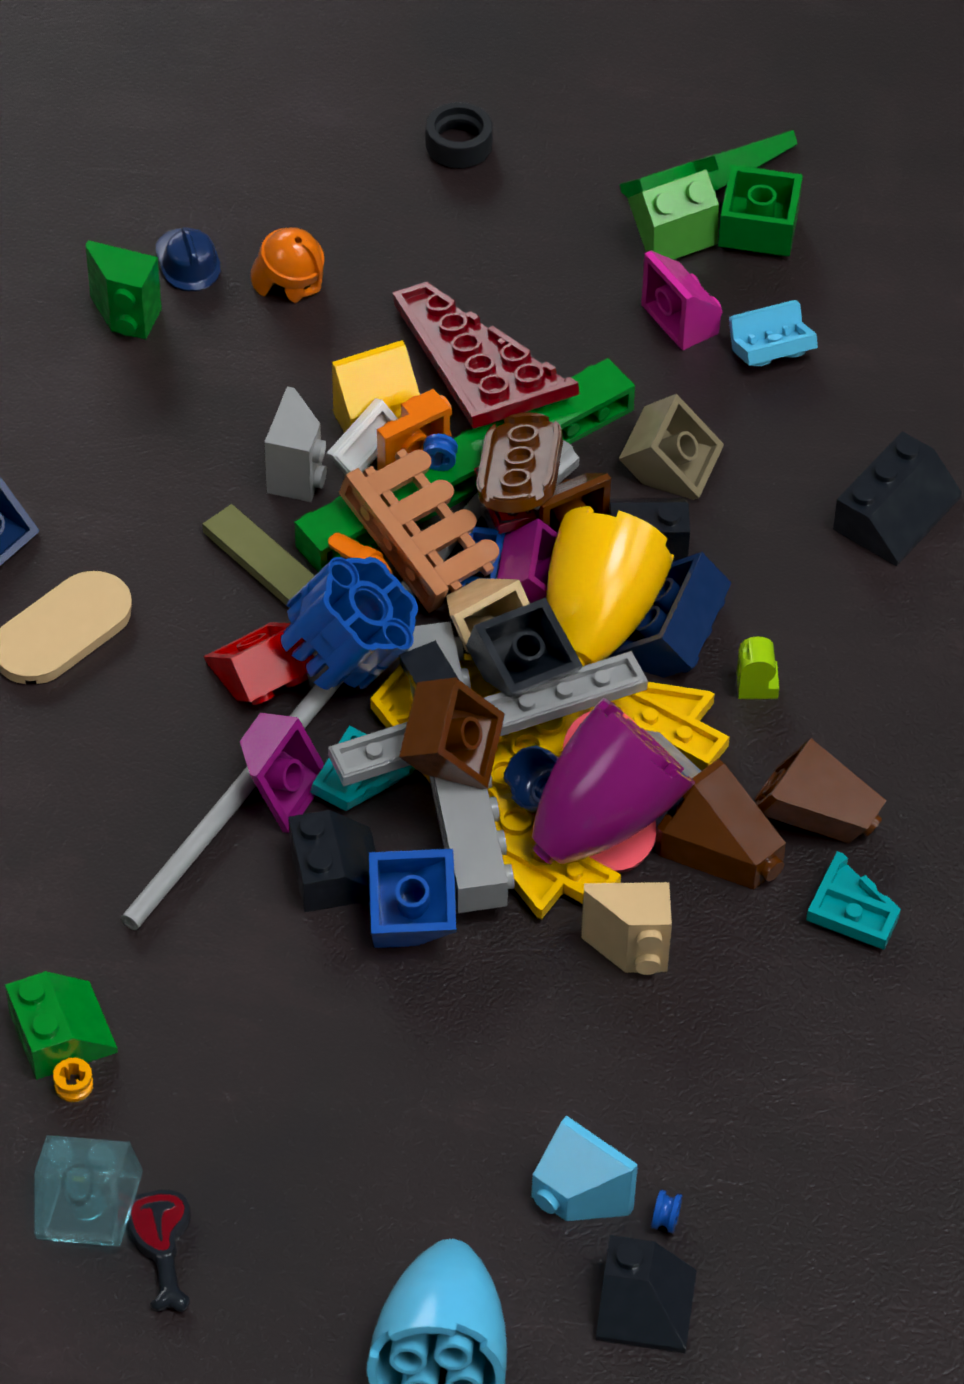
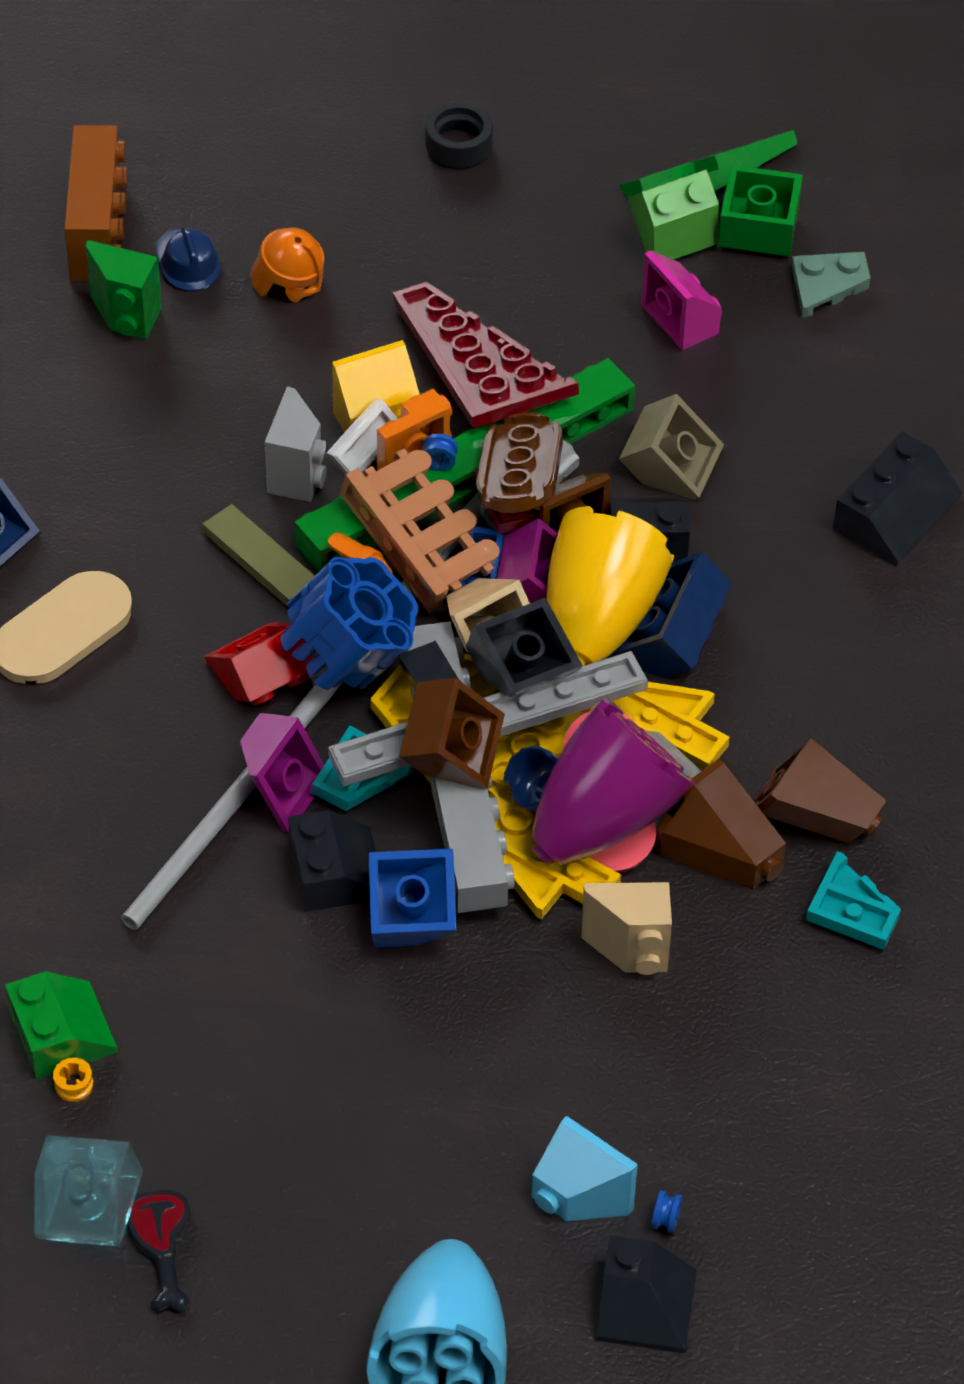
medium azure bracket [729,300,818,366] -> none
lime leg [736,636,779,699] -> none
none -> dark orange brick [64,125,128,281]
none -> sand green wing [791,252,870,317]

